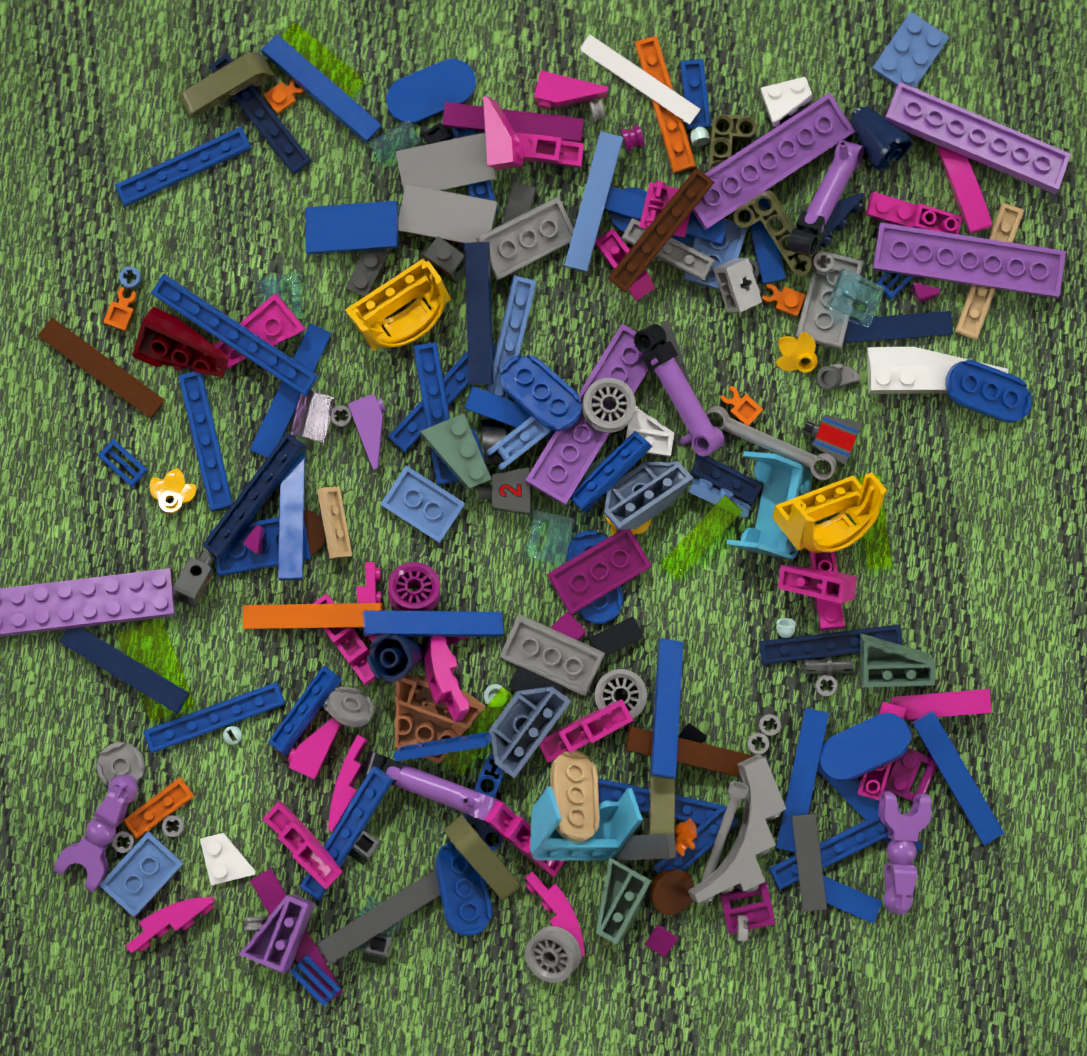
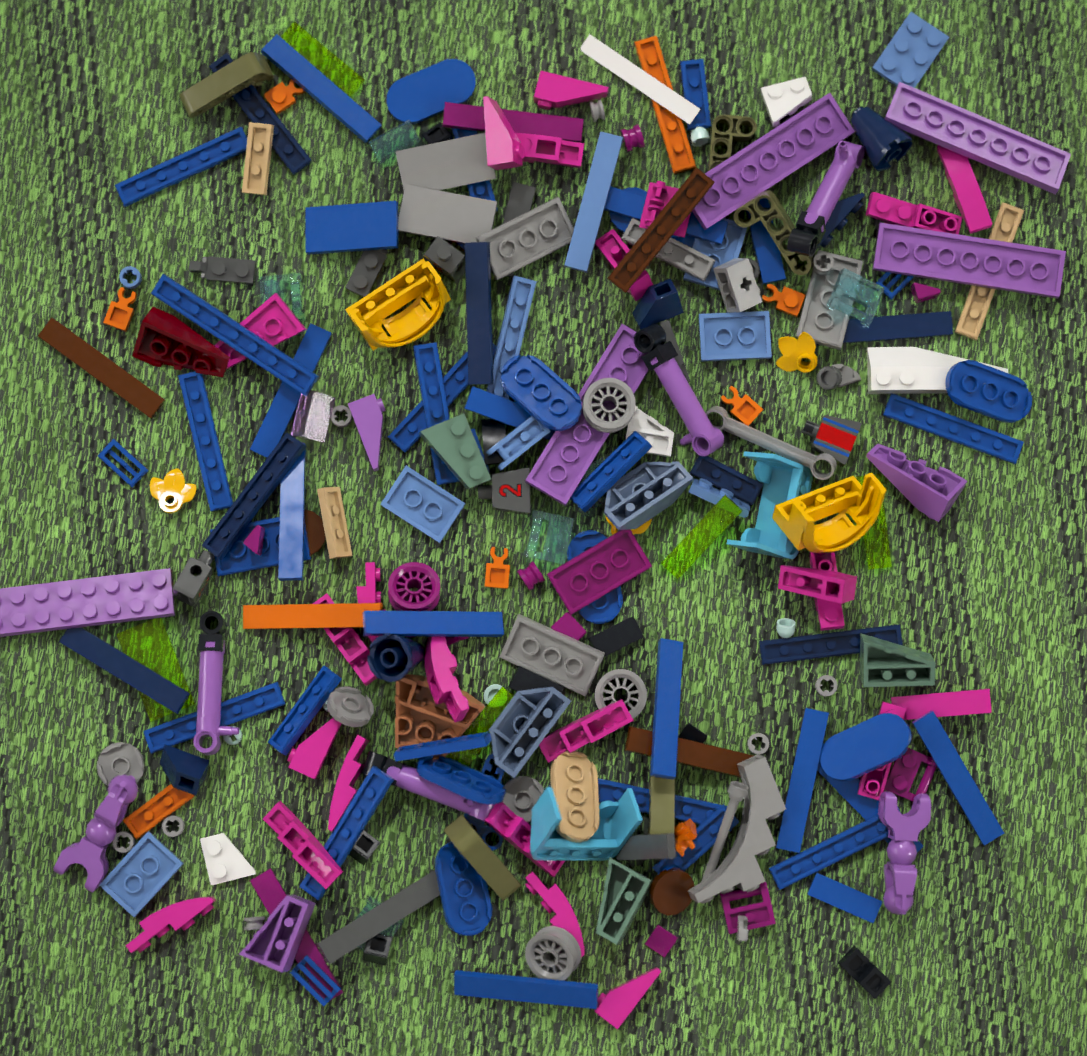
light grey bush [759,714,781,736] -> none
dark grey tile [791,813,827,912] -> none
dark grey pin [804,658,853,676] -> none
none -> dark blue slope [160,744,209,795]
none -> dark grey hinge [189,256,256,285]
none -> medium lavender piece [193,611,239,756]
none -> tan plate [242,122,274,195]
none -> blue tile [417,756,506,804]
none -> blue tile [454,970,598,1009]
none -> orange plate [485,547,510,589]
none -> light grey tile [502,776,545,823]
none -> magenta wheel [517,561,545,591]
none -> dark pink slope [594,967,661,1029]
none -> dark blue slope [632,279,684,330]
none -> medium blue plate [698,311,772,362]
none -> black slope [838,946,891,999]
none -> medium lavender wedge [866,443,967,522]
none -> blue tile [883,393,1024,464]

